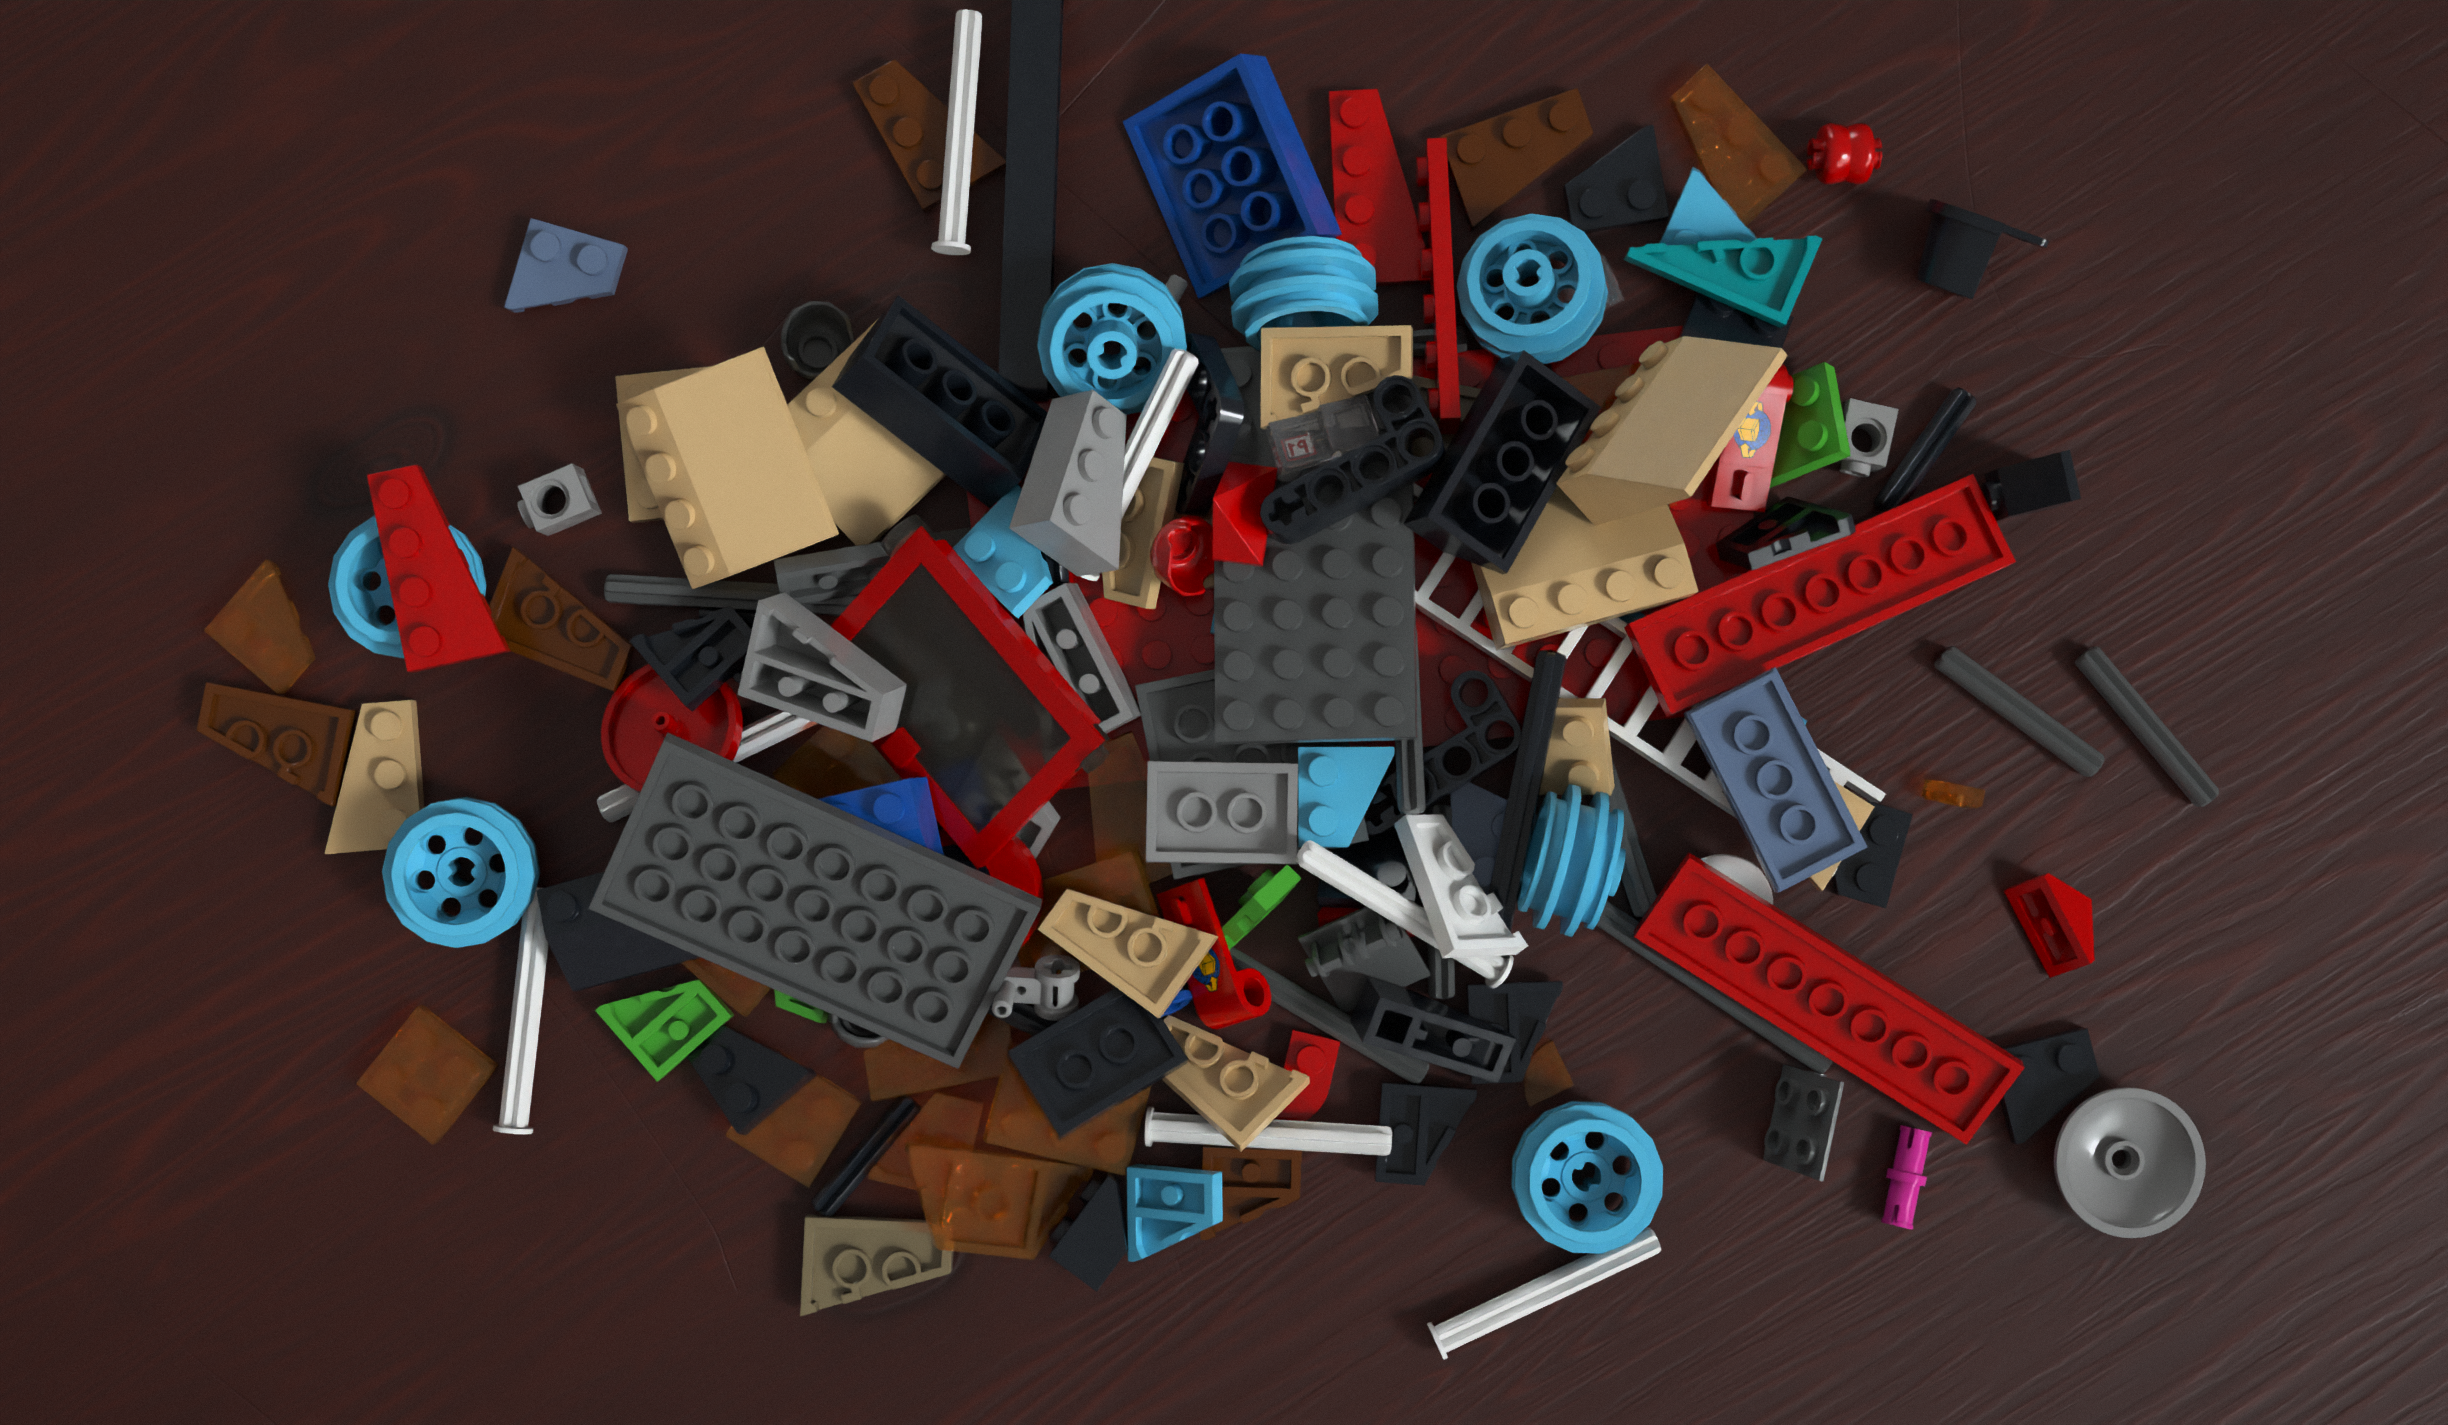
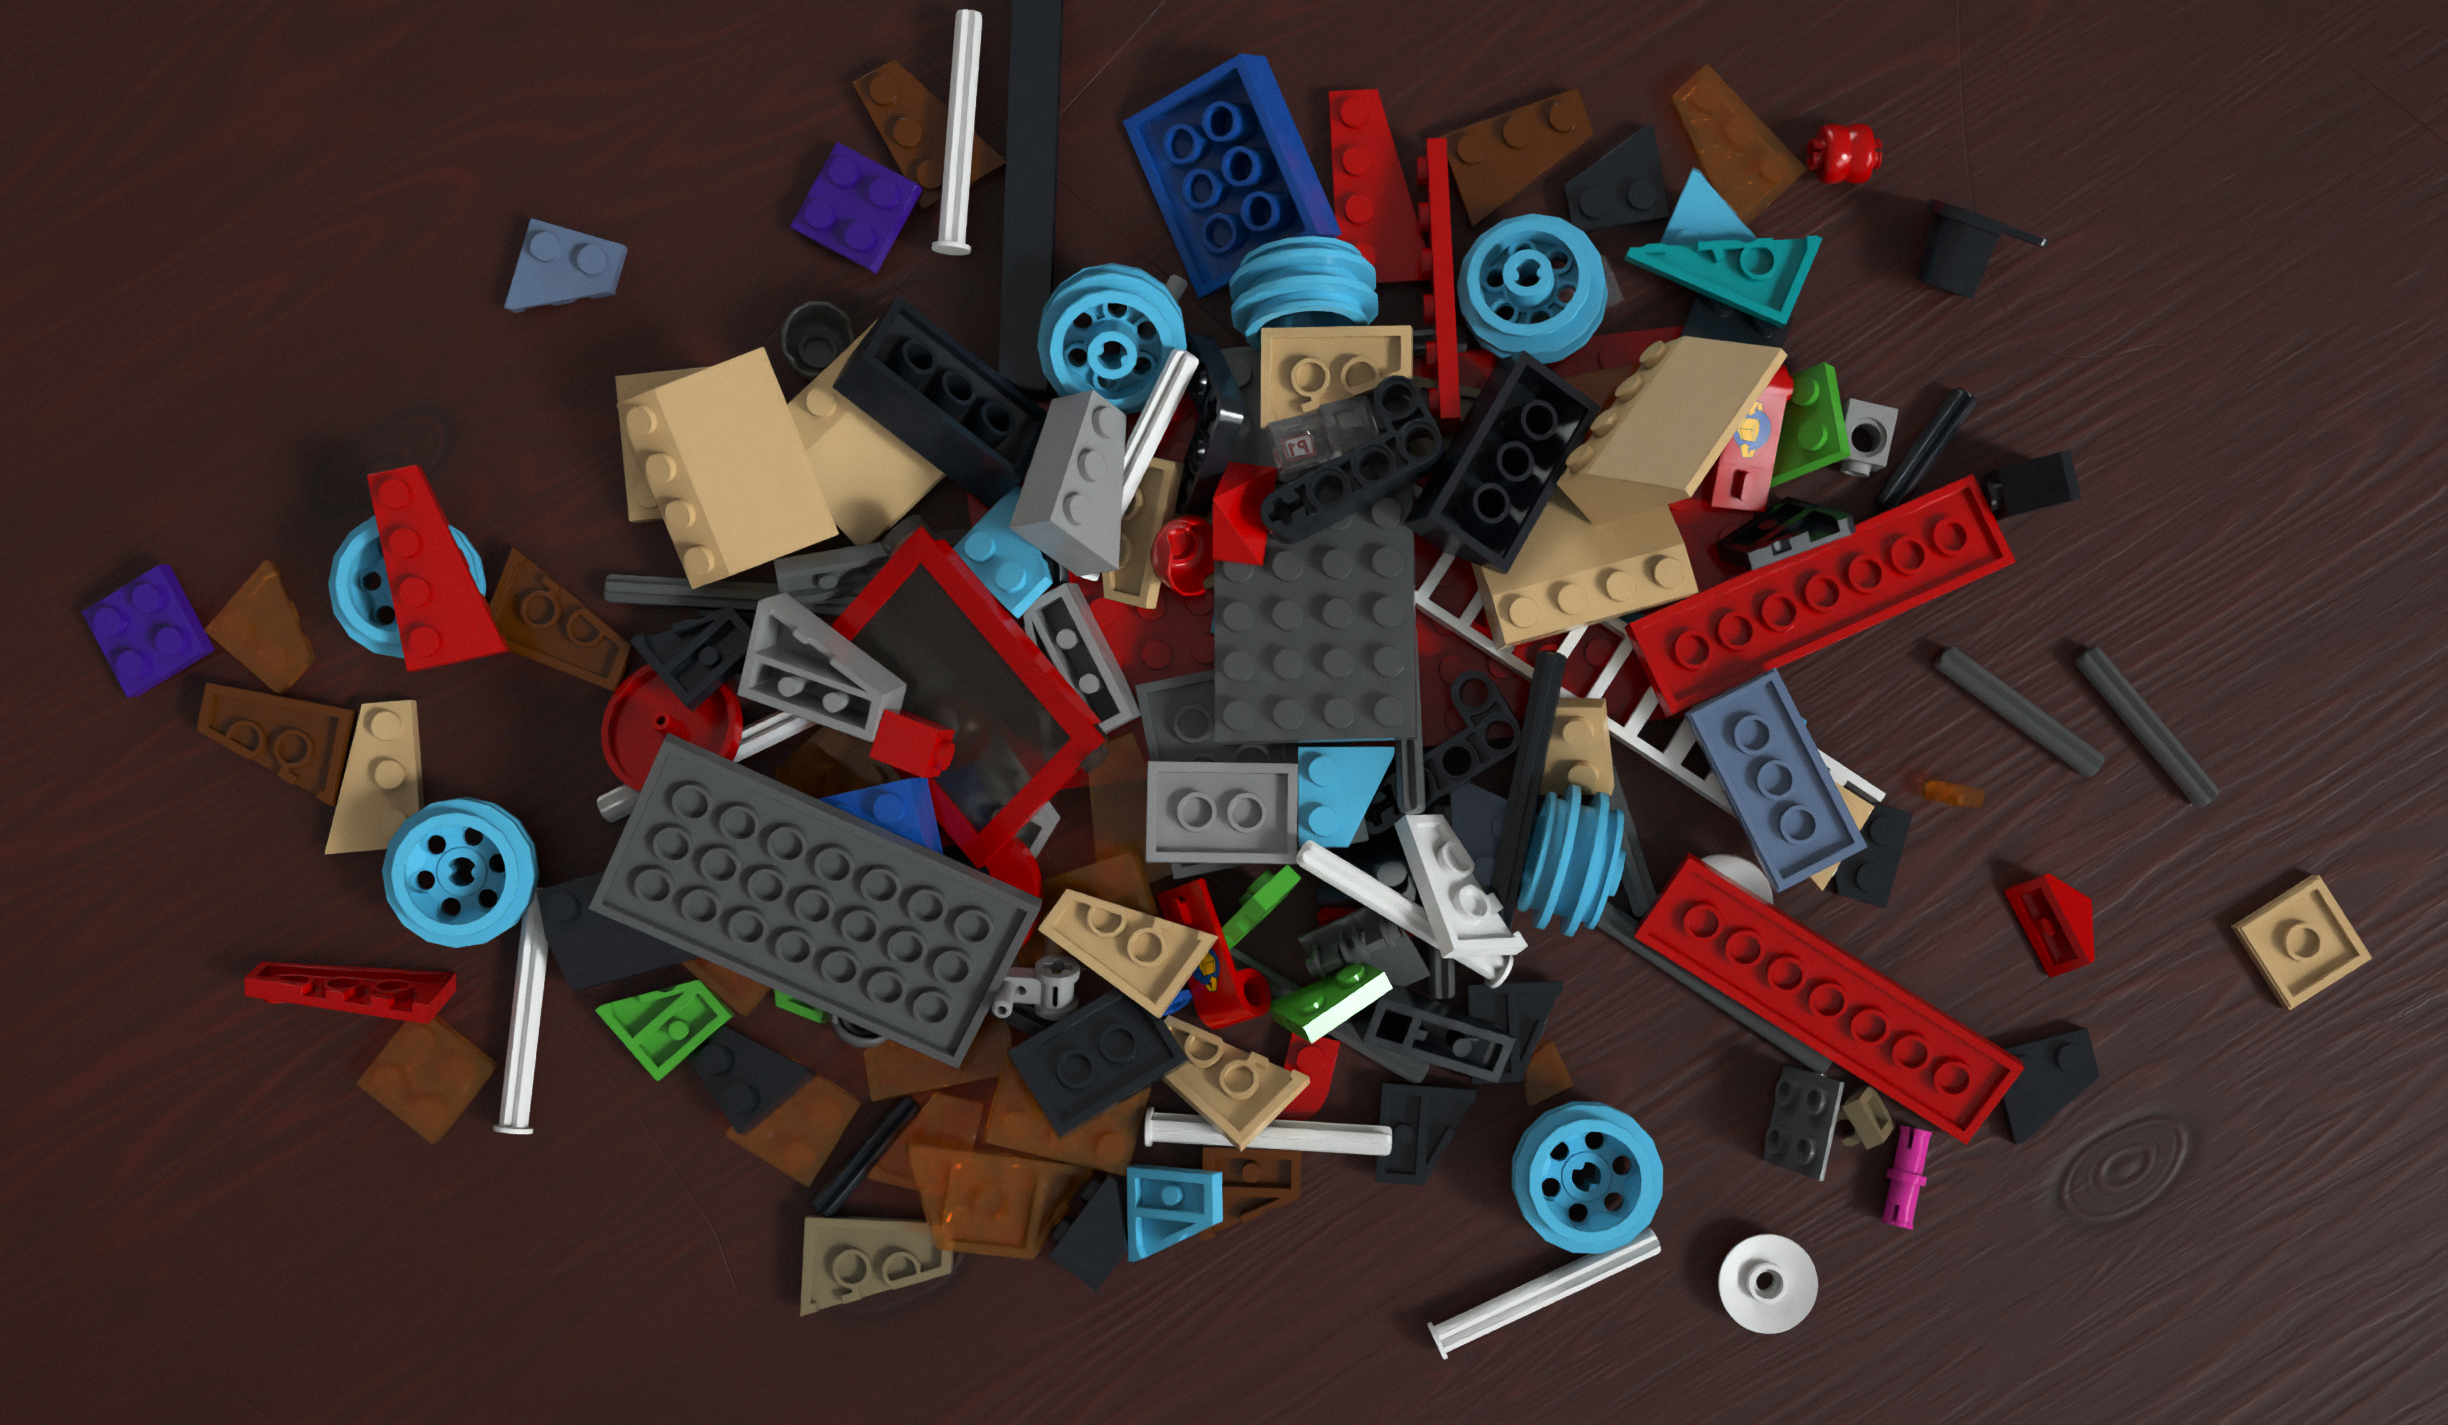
light grey brick [517,463,602,536] -> none
light grey dish [2054,1087,2206,1238] -> none
none -> dark purple plate [82,564,215,698]
none -> red wing [244,961,456,1024]
none -> dark purple plate [790,142,923,274]
none -> red brick [869,709,955,778]
none -> bright green wing [1268,961,1392,1044]
none -> white dish [1718,1234,1818,1334]
none -> dark tan tile [1836,1084,1896,1150]
none -> tan tile [2231,875,2372,1010]

